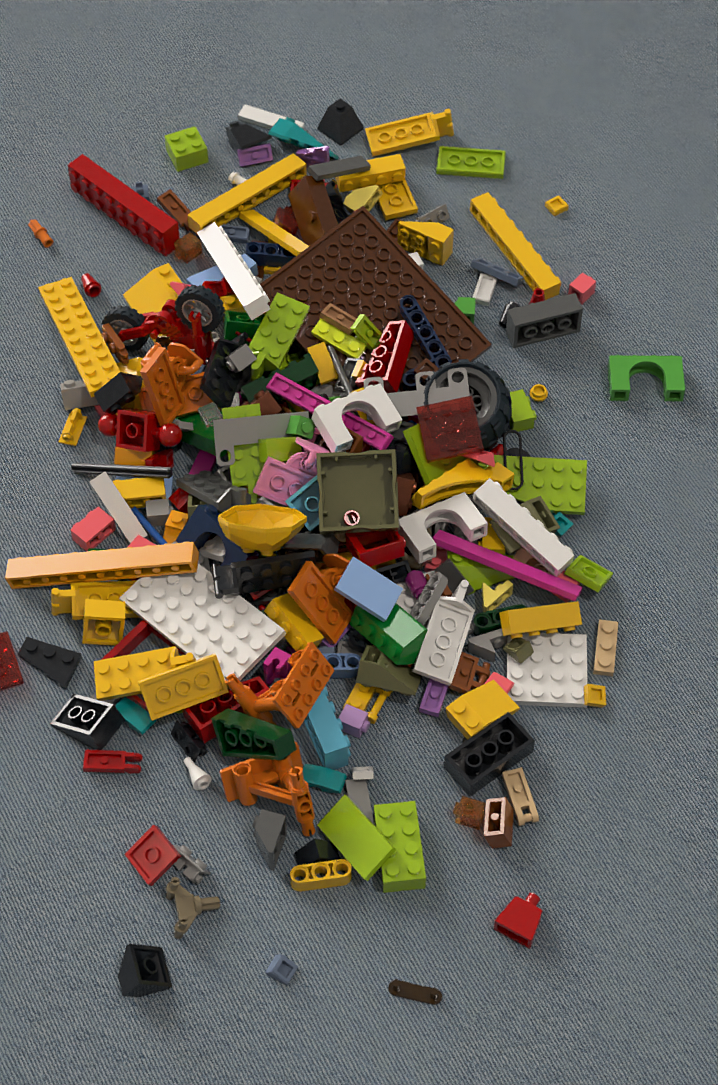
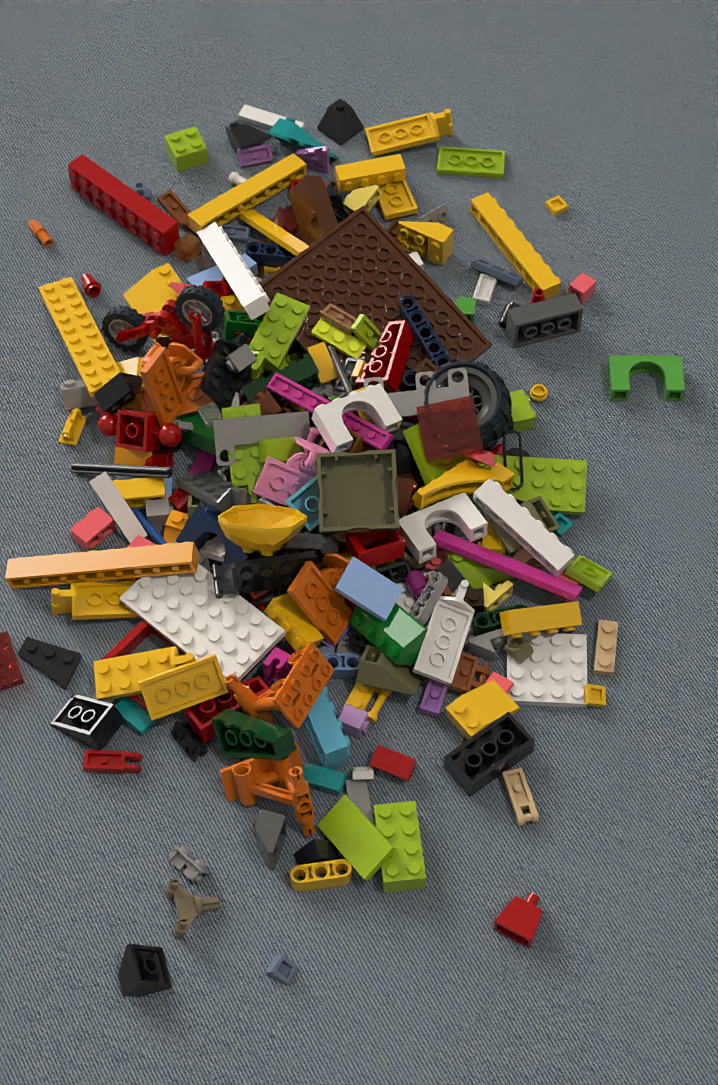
yellow slope [82,599,125,646] -> none
dark orange hinge [101,323,129,364] -> none
red plate [124,825,181,886] -> none
white cone [184,757,212,790] -> none
bright green brick [286,415,315,439] -> none
dark grey tile [307,156,371,181] -> none
hinge [343,510,360,526] -> none
dark brown piece [388,979,442,1005] -> none
clear orange brick [453,796,486,830] -> none
dark orange brick [484,797,514,848] -> none
none -> red hinge [369,745,417,782]
none -> dark brown brick [463,589,484,617]

